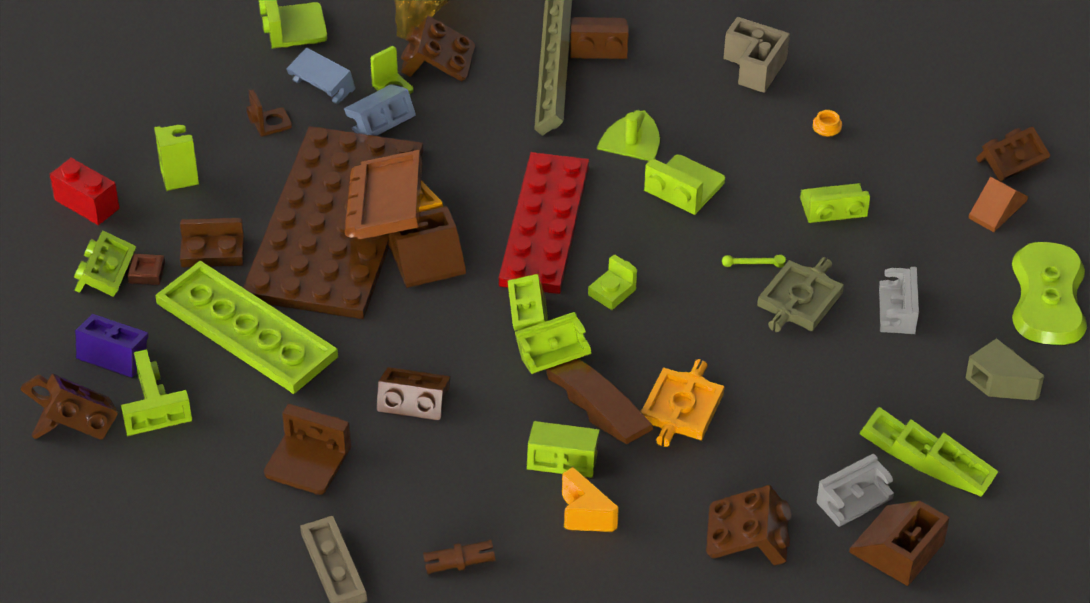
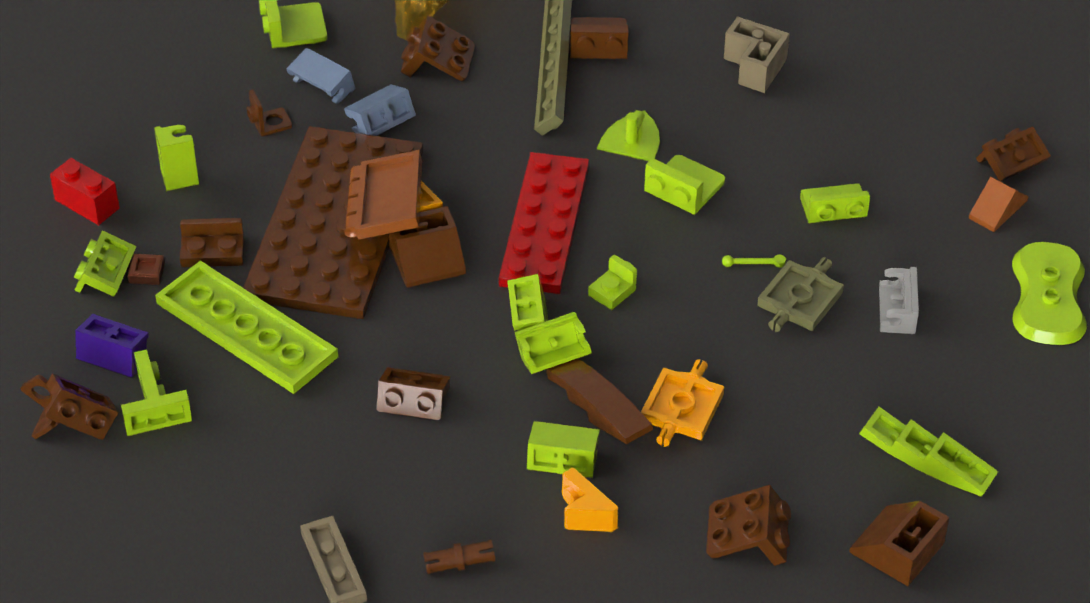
reddish brown bracket [264,404,351,495] -> none
lime bracket [371,46,414,94] -> none
light orange plate [813,110,842,137] -> none
light grey hinge [816,453,894,527] -> none
olive slope [965,338,1044,400] -> none

